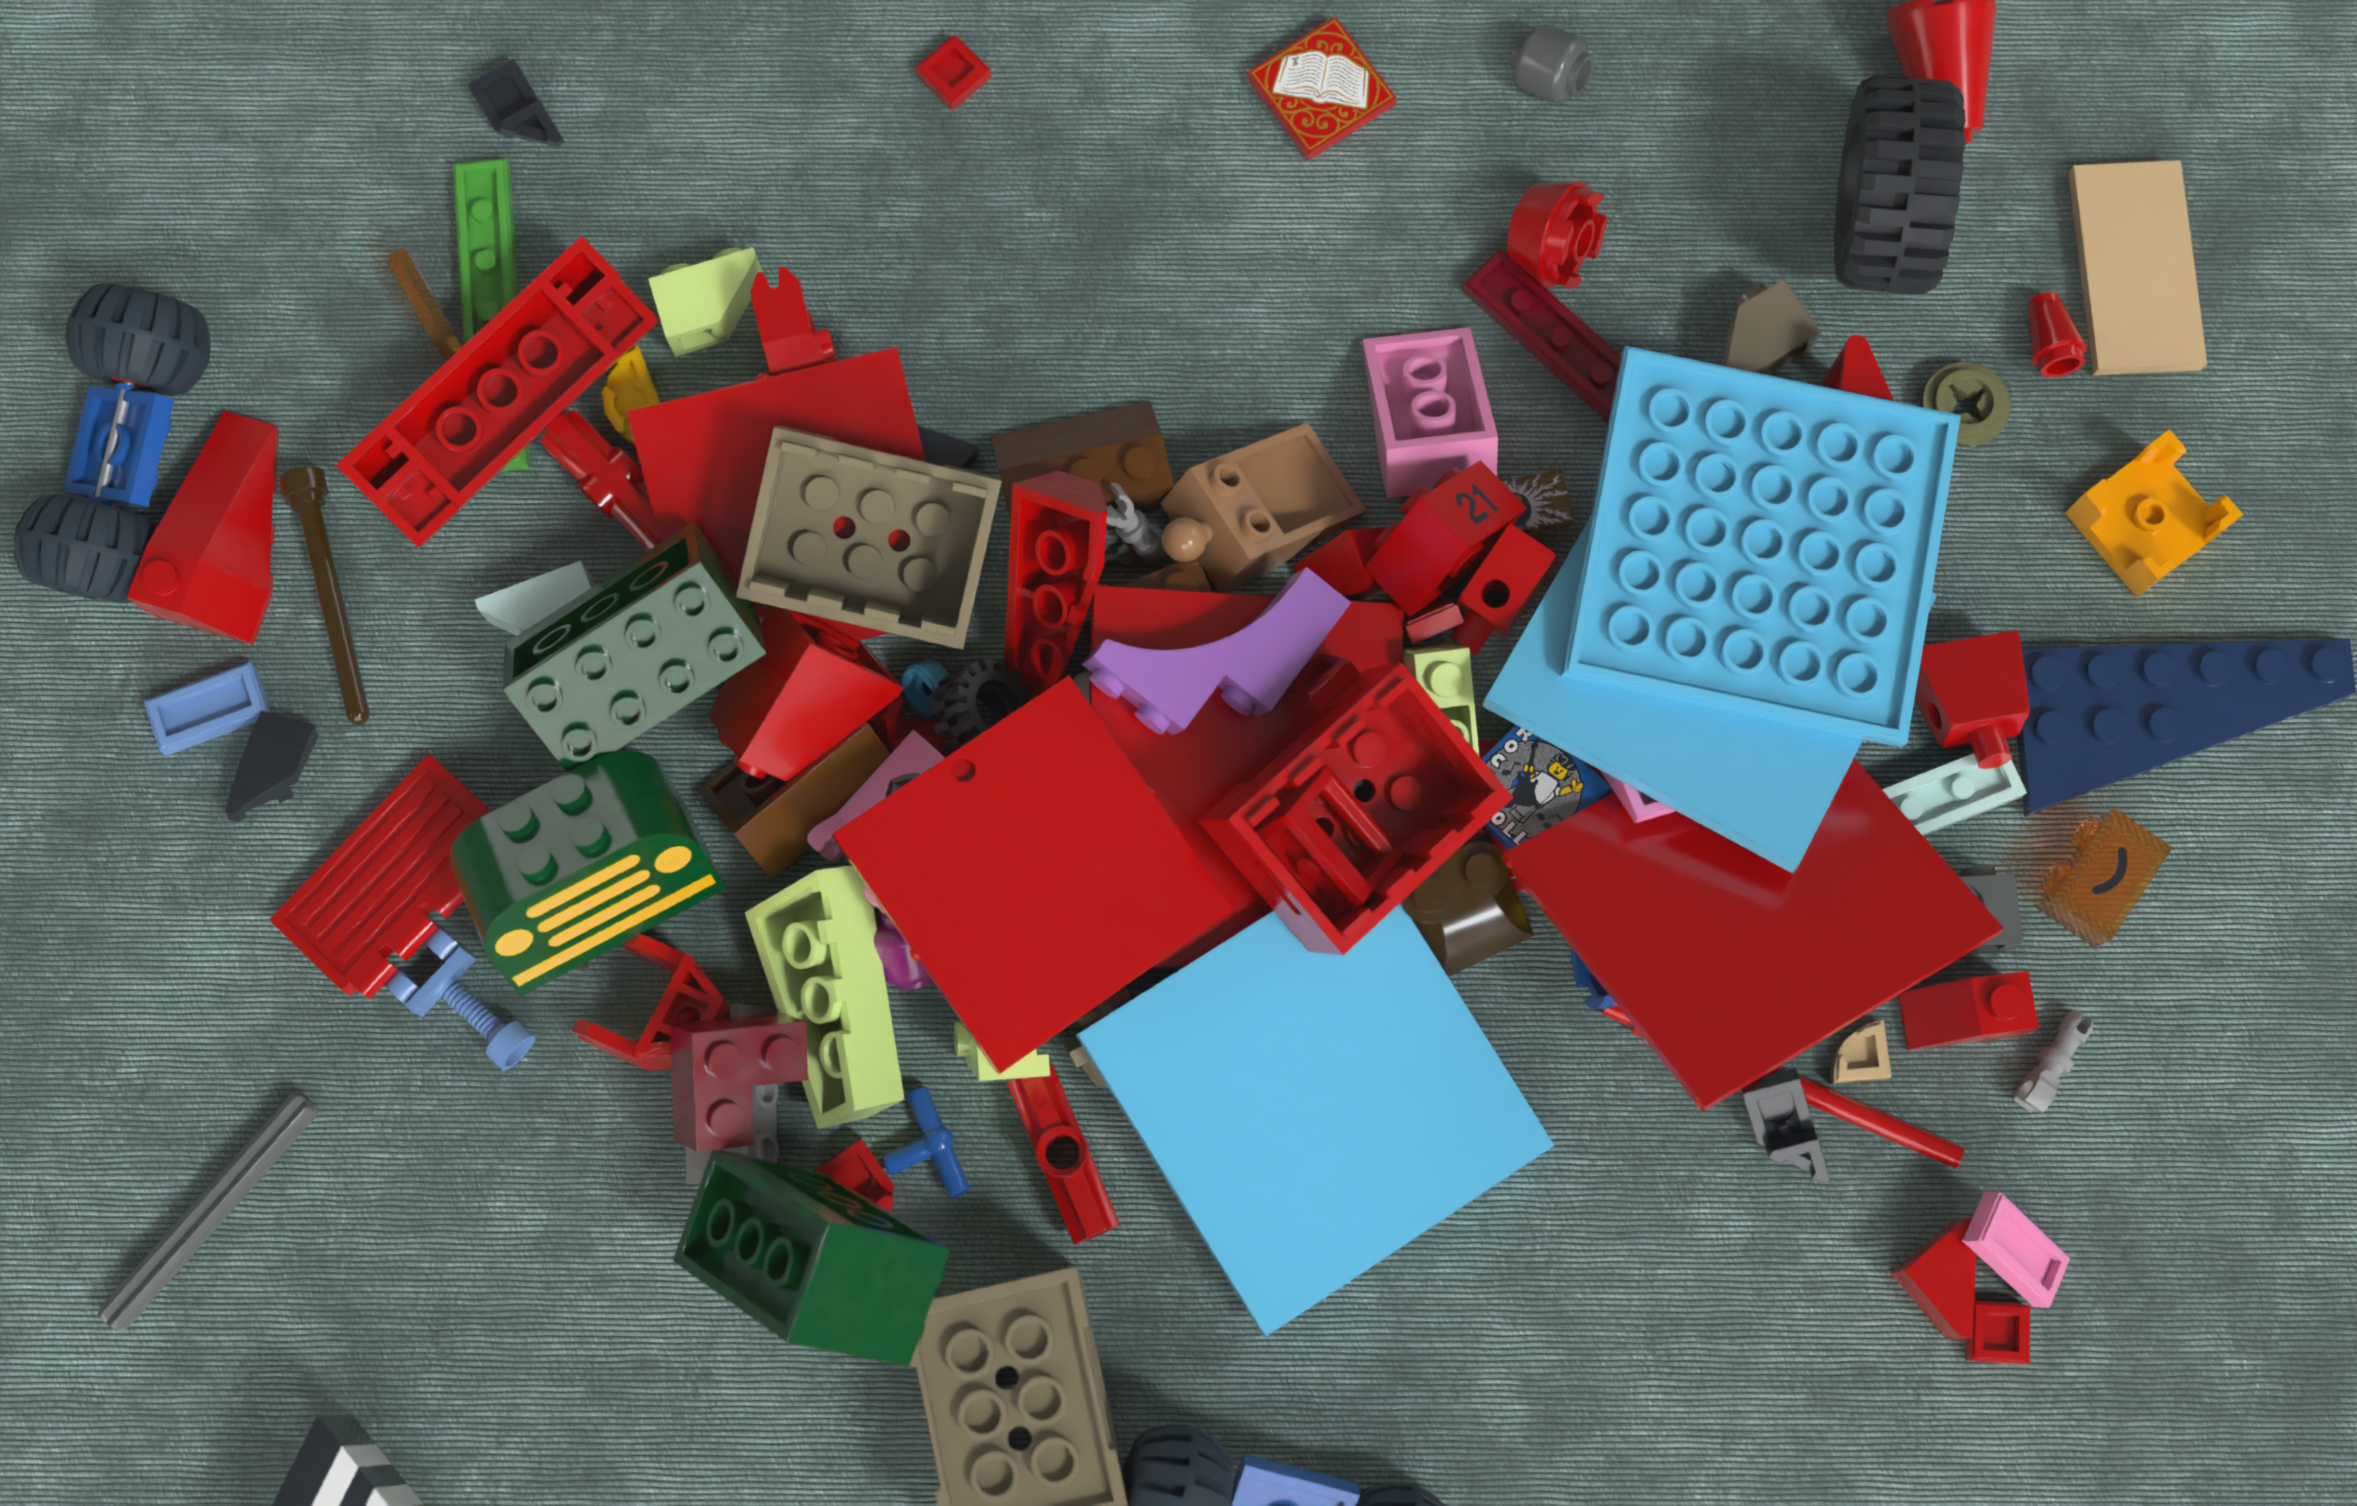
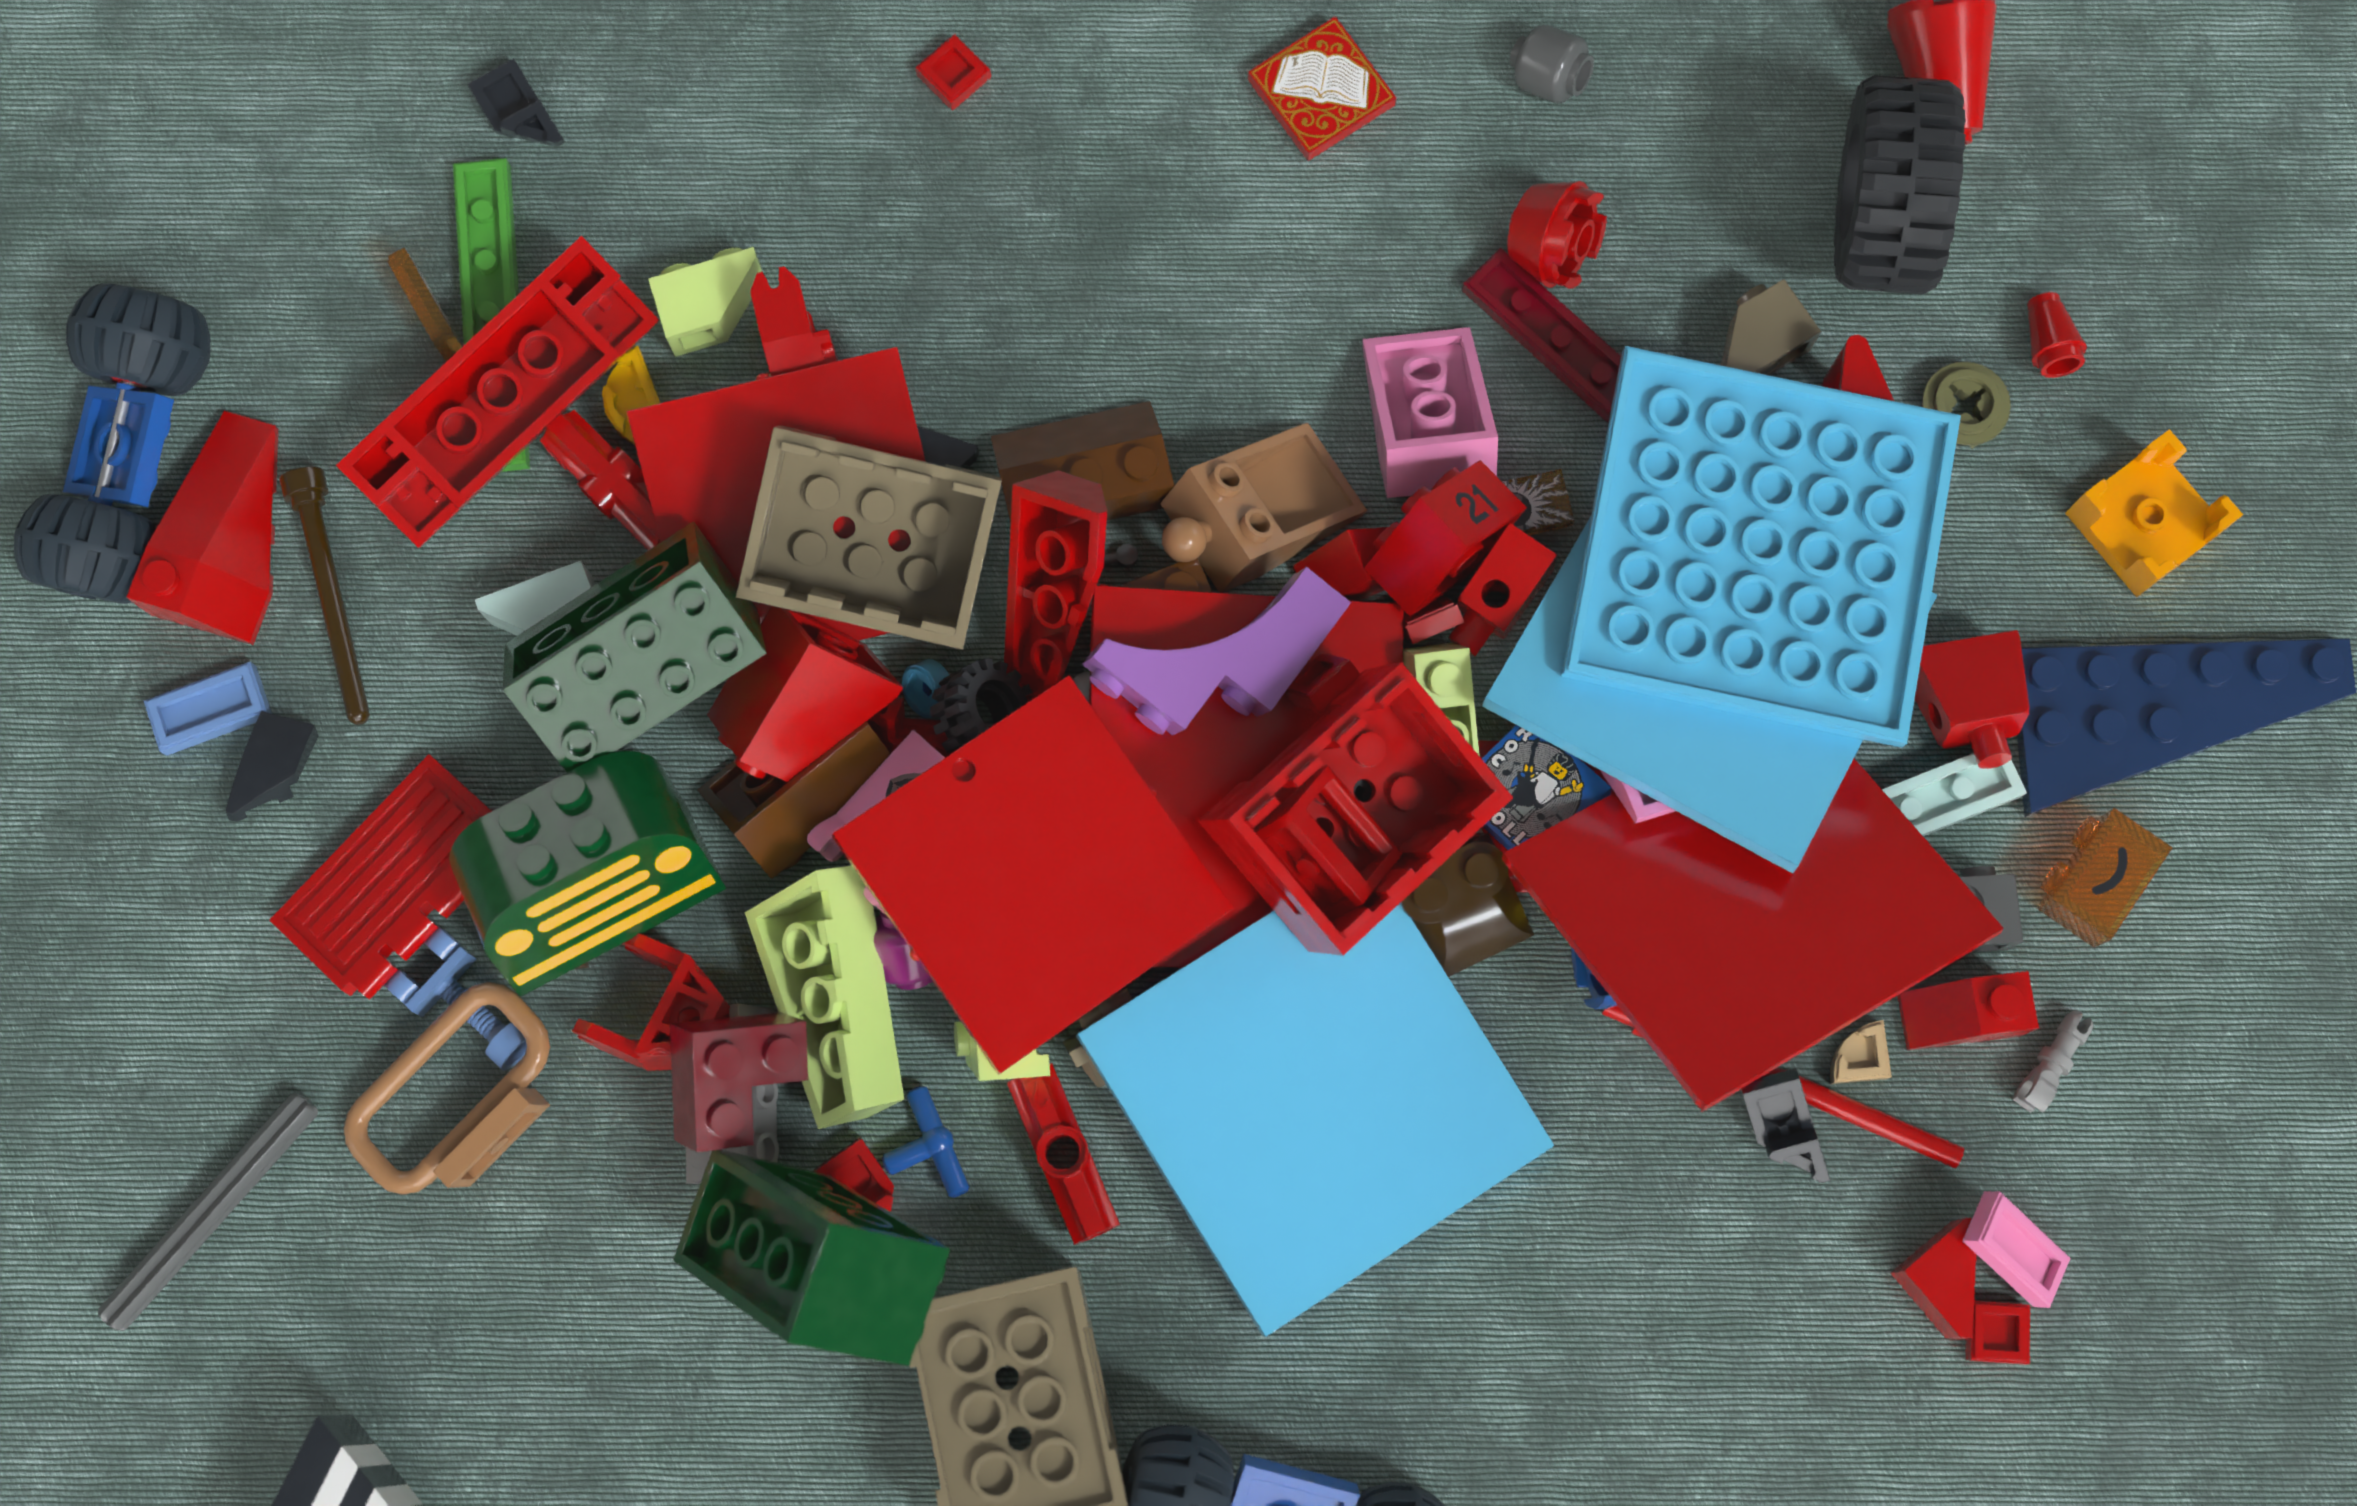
light grey piece [1106,482,1167,565] -> none
tan tile [2068,160,2207,375] -> none
none -> medium nougat bar [344,982,550,1195]

